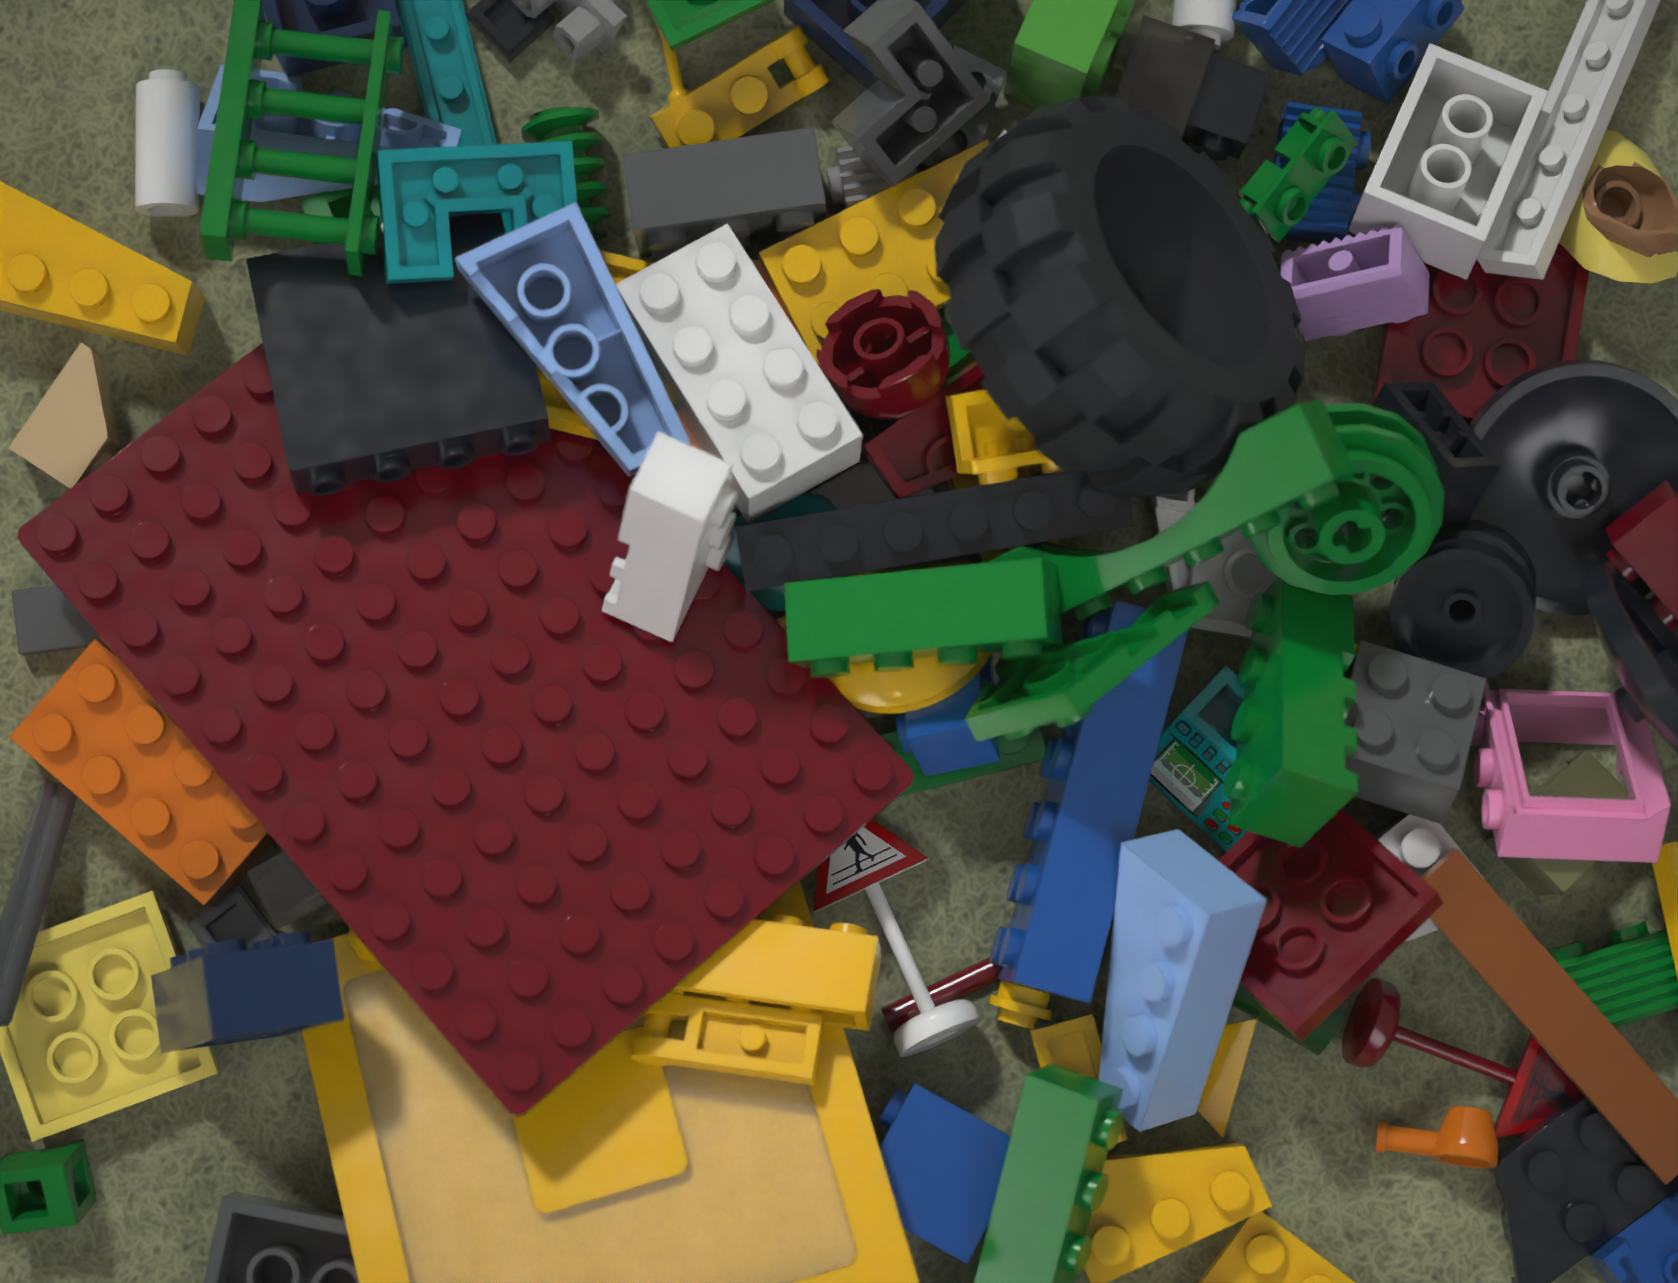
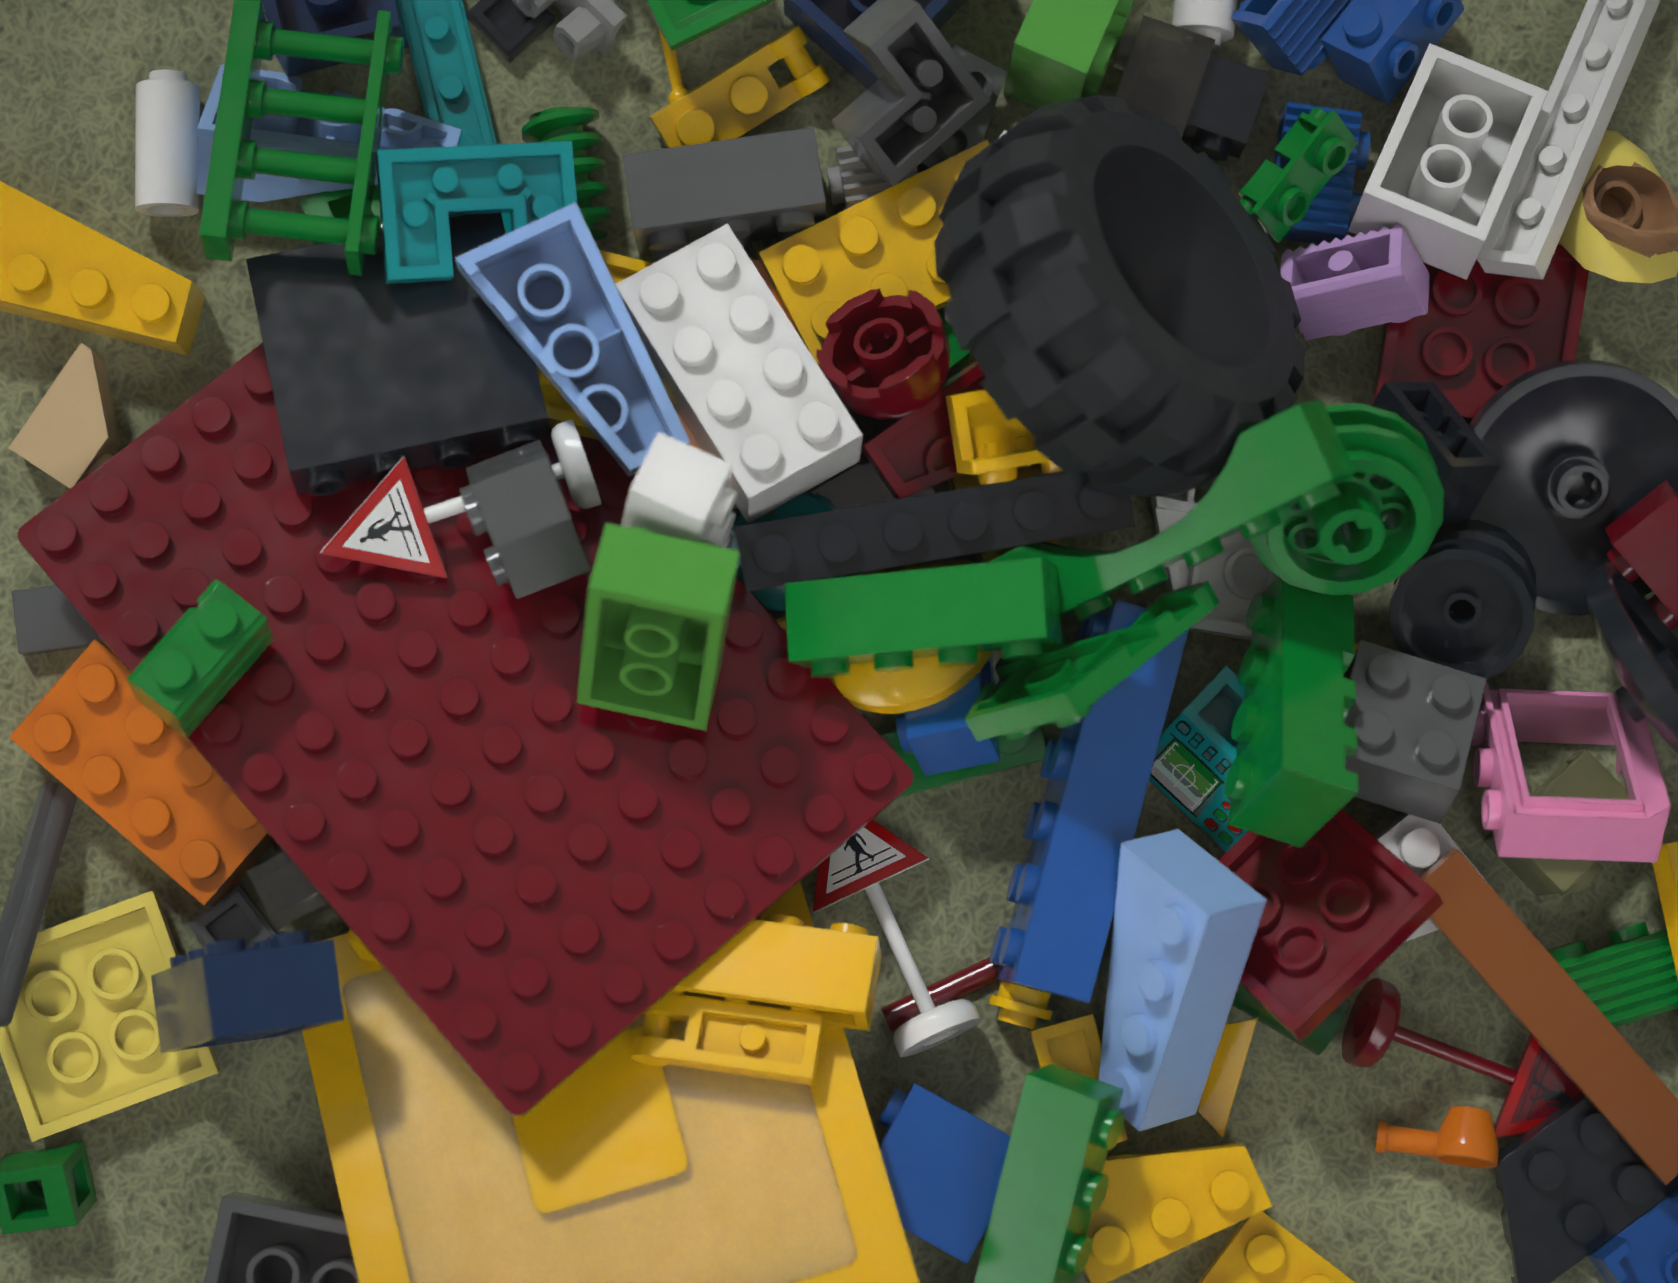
none -> green brick [127,579,274,738]
none -> piece [320,419,602,578]
none -> dark grey brick [460,440,591,599]
none -> bright green brick [577,523,740,731]

